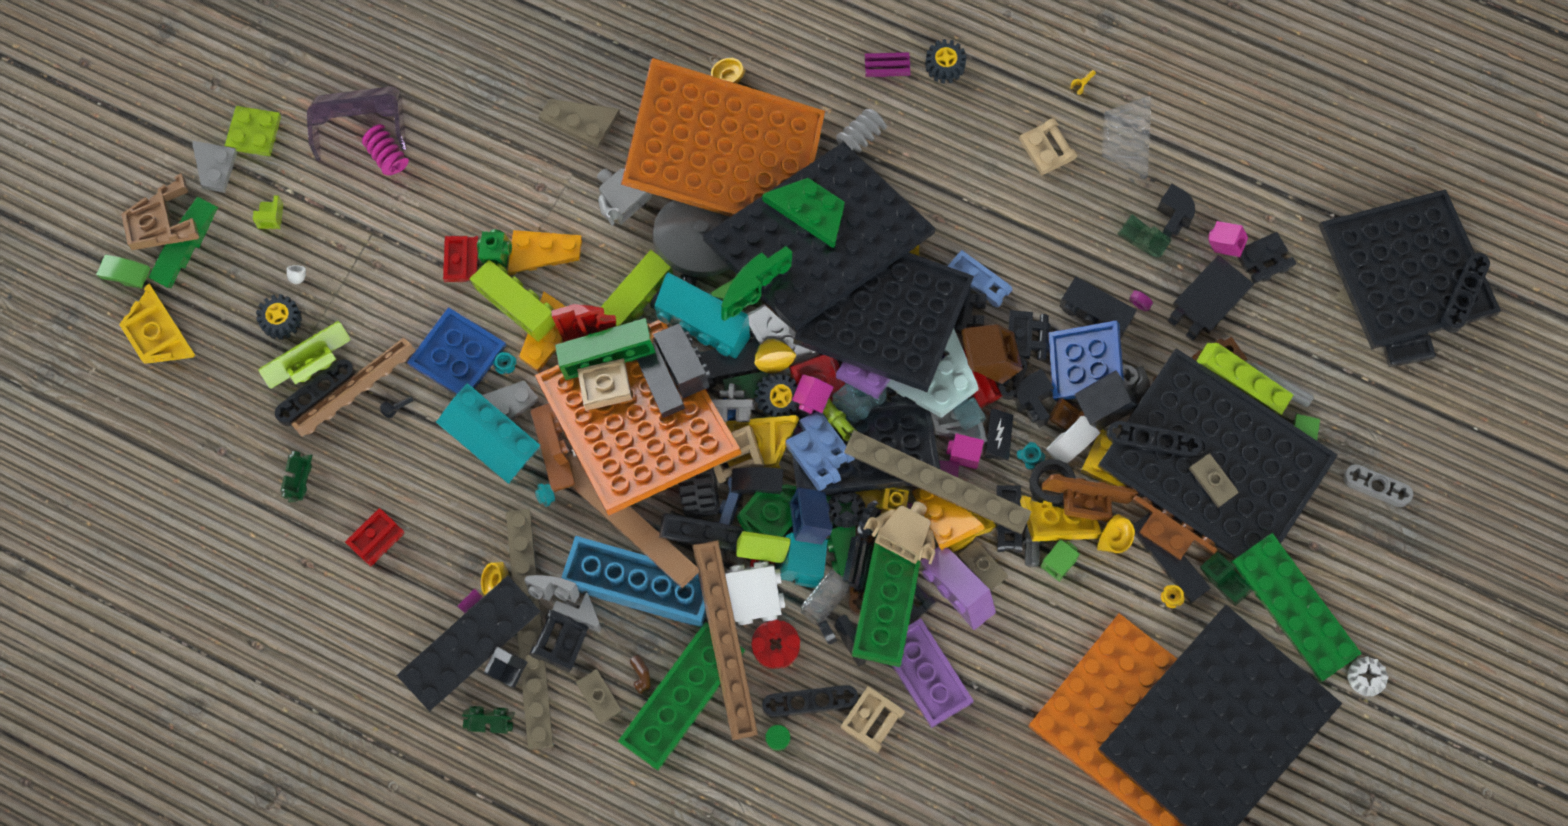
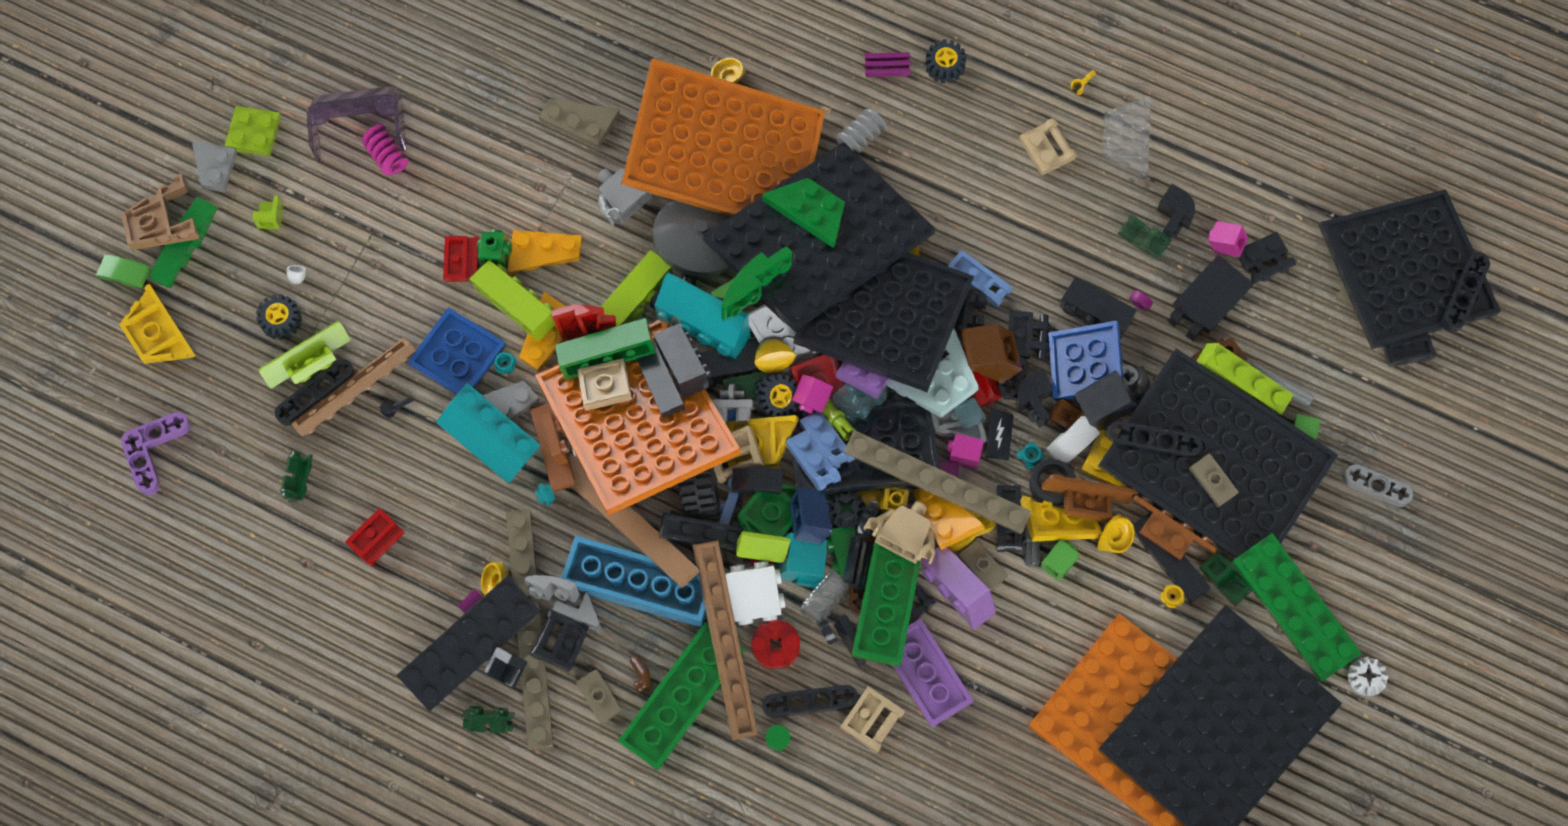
none -> medium lavender beam [121,412,191,495]

